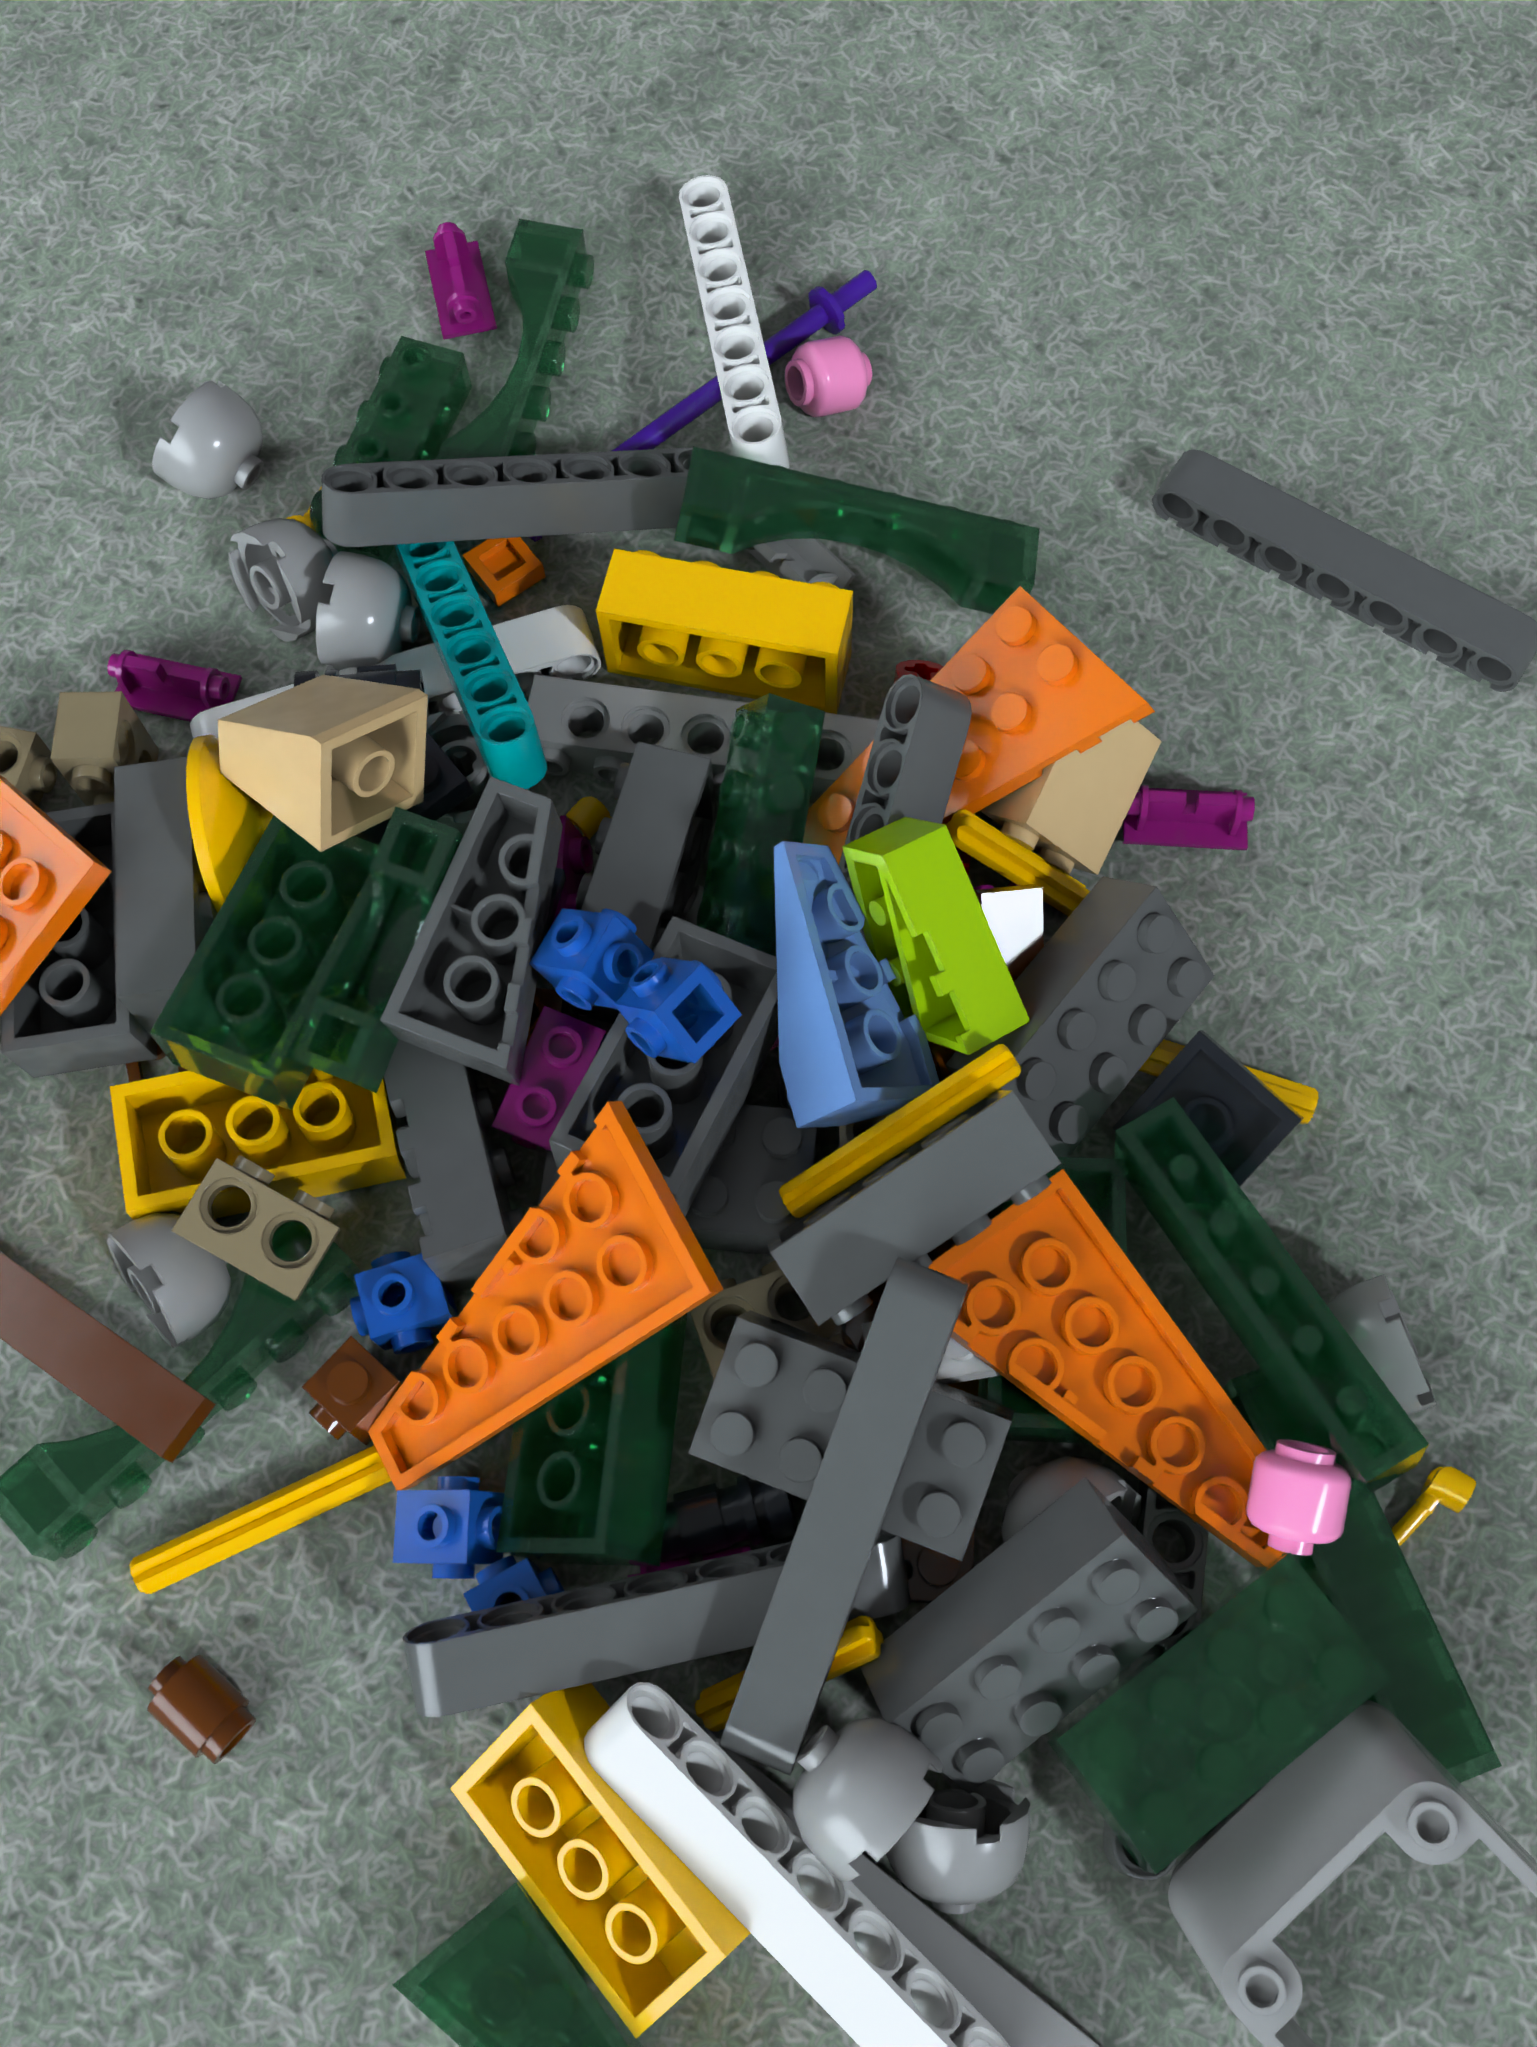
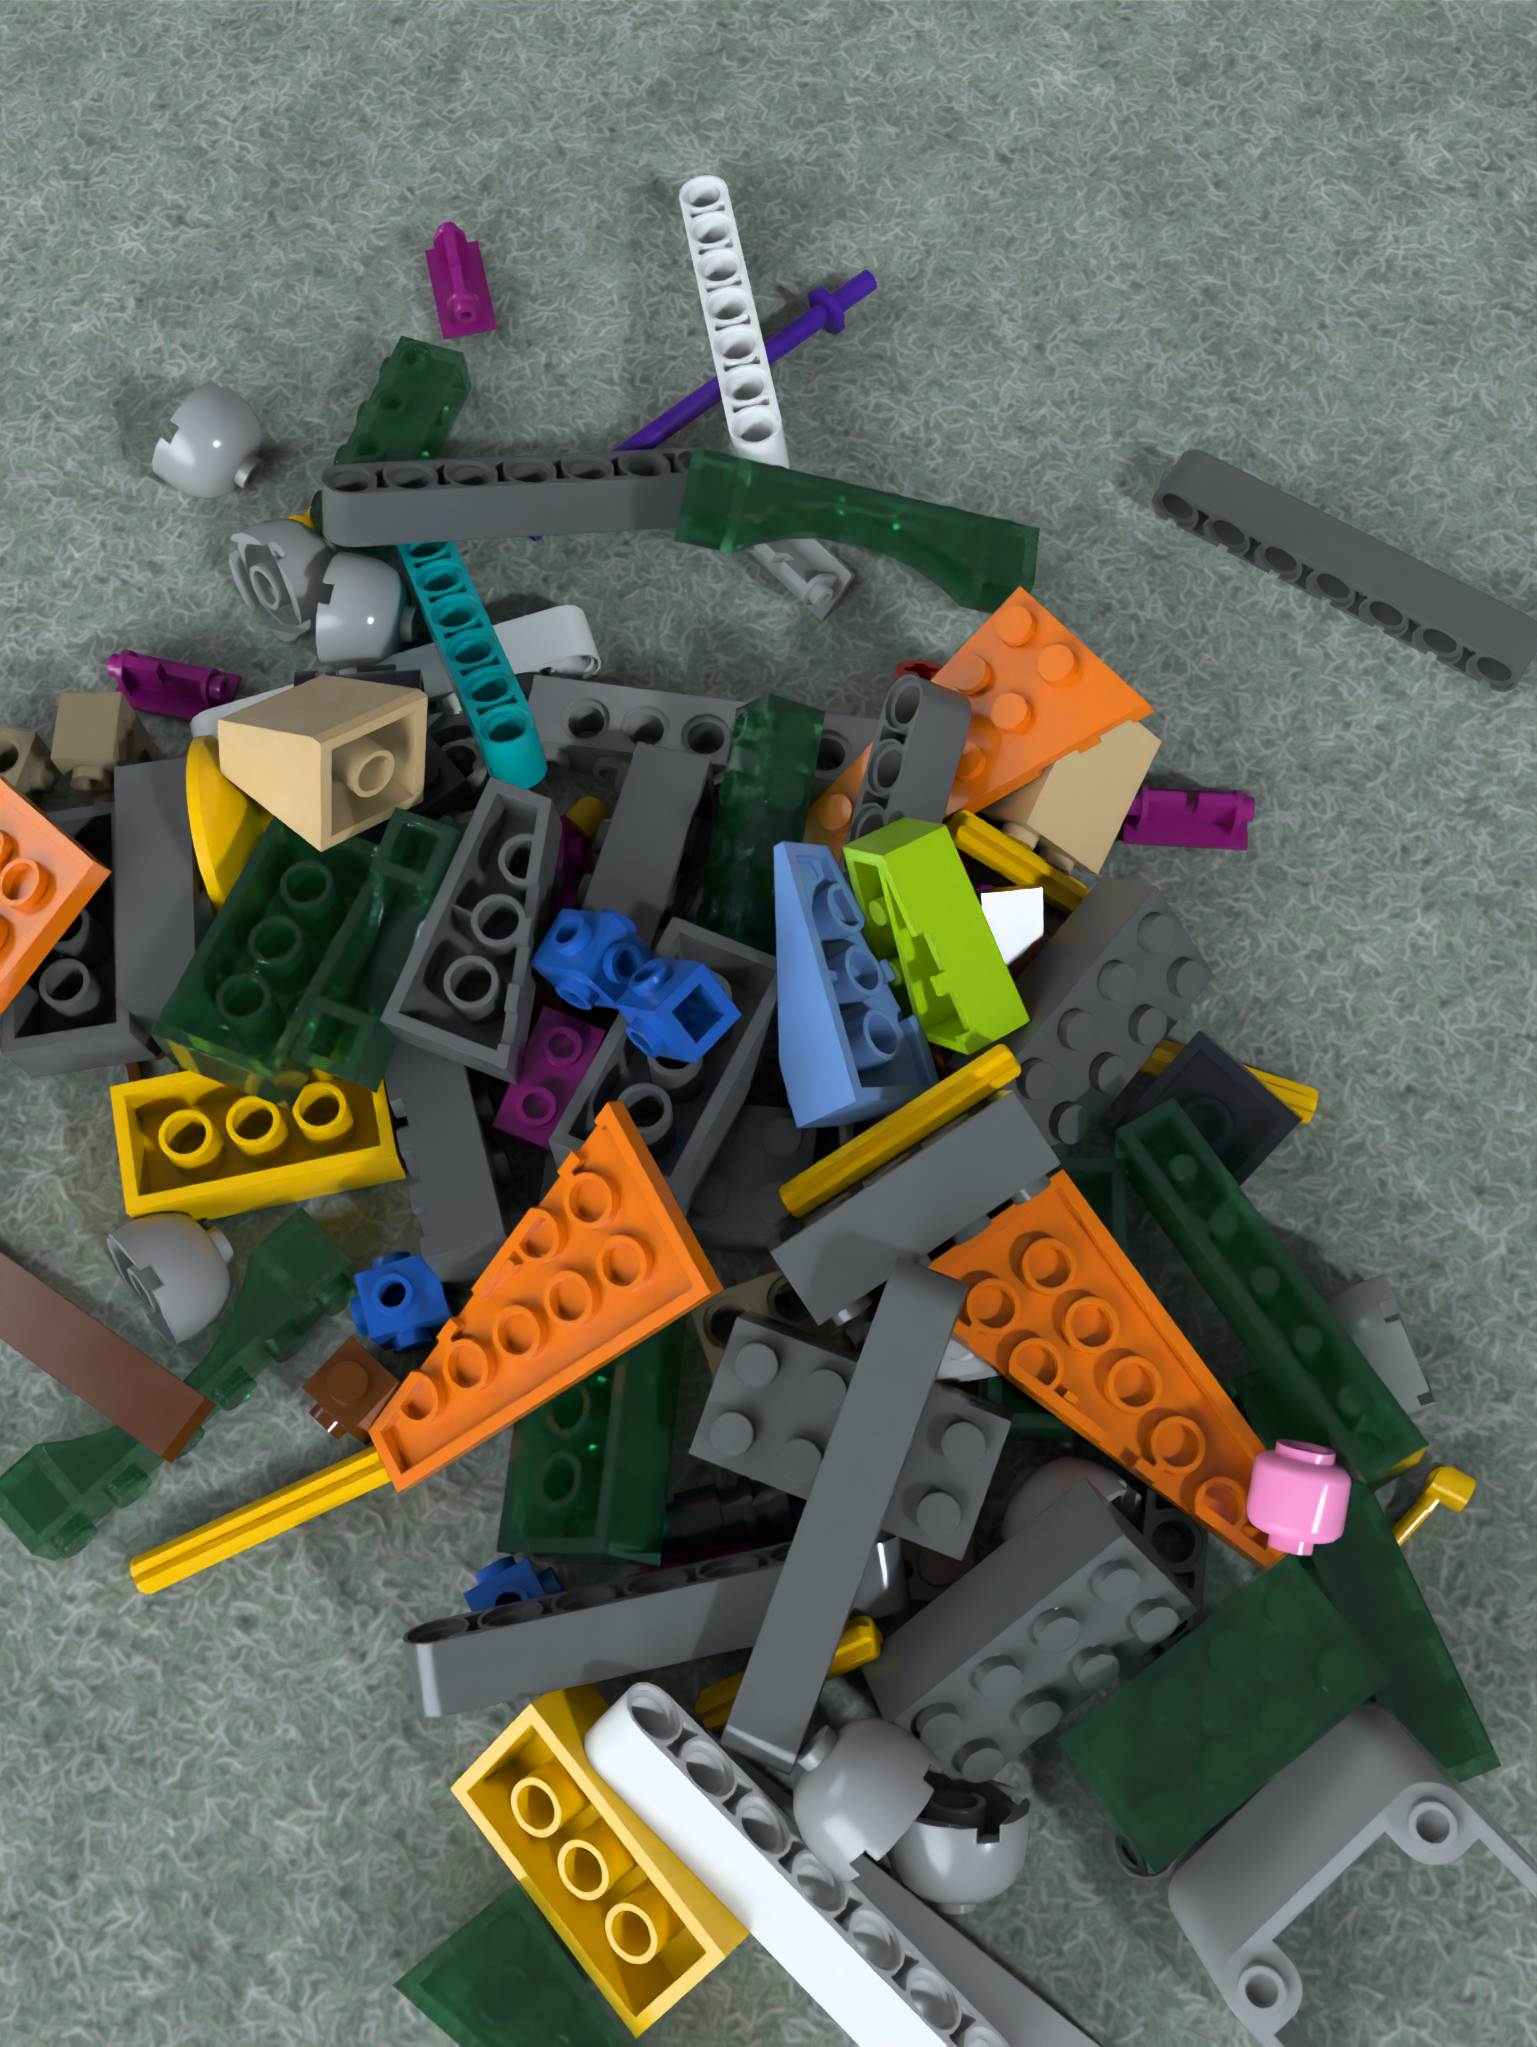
reddish brown brick [147,1654,257,1765] -> none
dark tan brick [171,1155,341,1301] -> none
blue brick [393,1476,510,1579] -> none
clear green arch [436,219,594,460] -> none
orange plate [462,537,546,607] -> none
yellow brick [596,549,853,714] -> none
bright pink head [785,336,872,418] -> none

